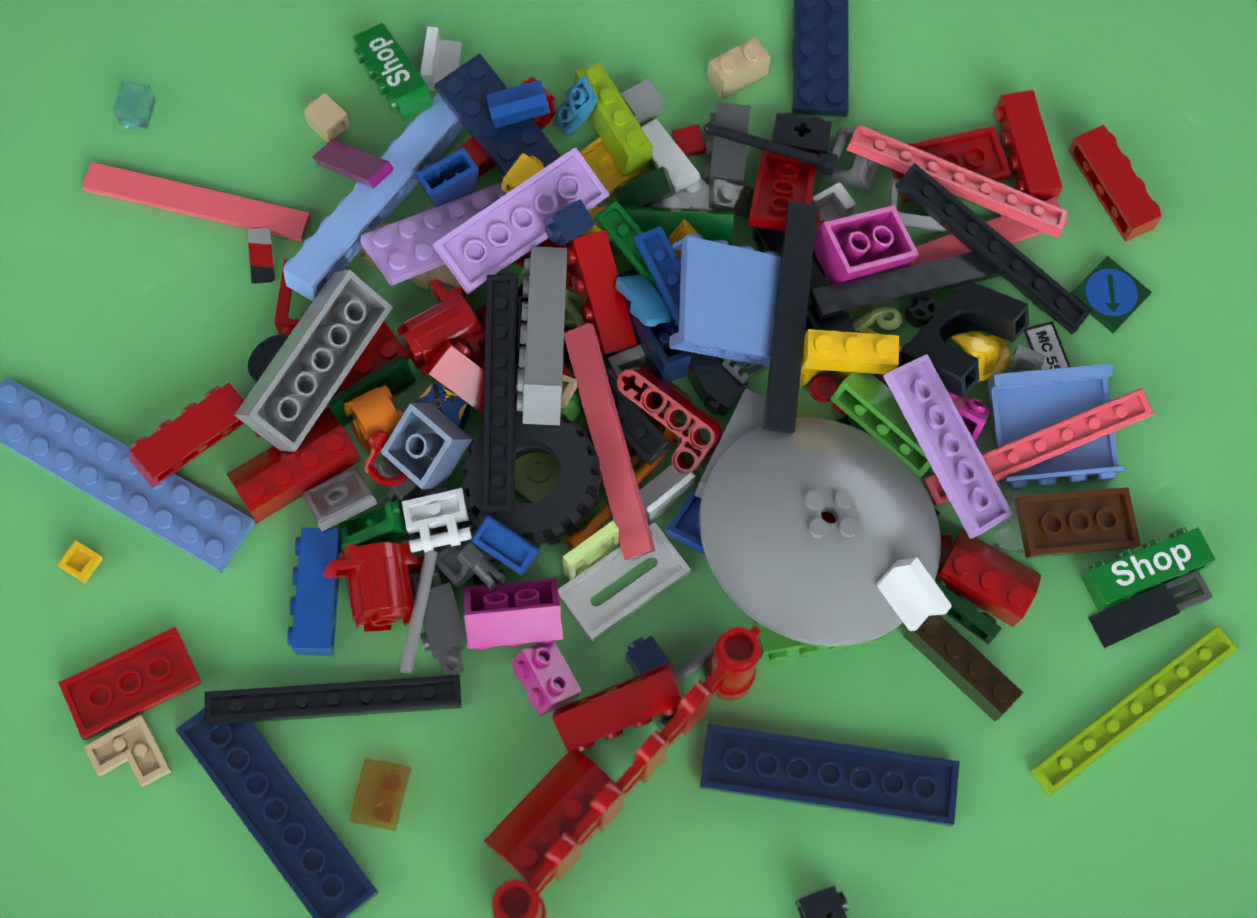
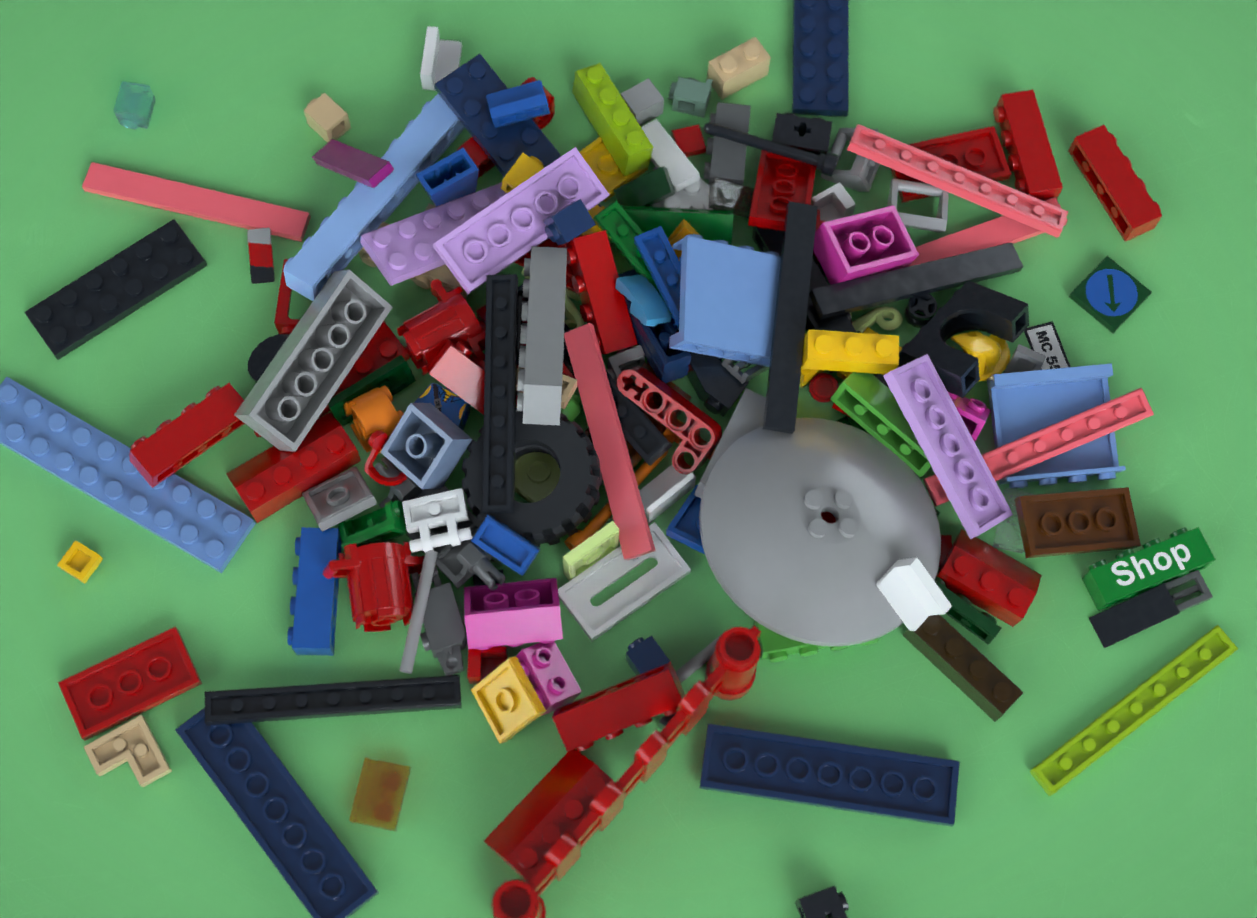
green brick [353,22,434,120] -> none
dark azure slope [554,76,598,136] -> none
black tile [895,163,1091,334] -> none
none -> black plate [24,219,207,360]
none -> red panel [467,646,508,684]
none -> yellow tile [470,656,546,744]
none -> sand green brick [669,77,712,118]

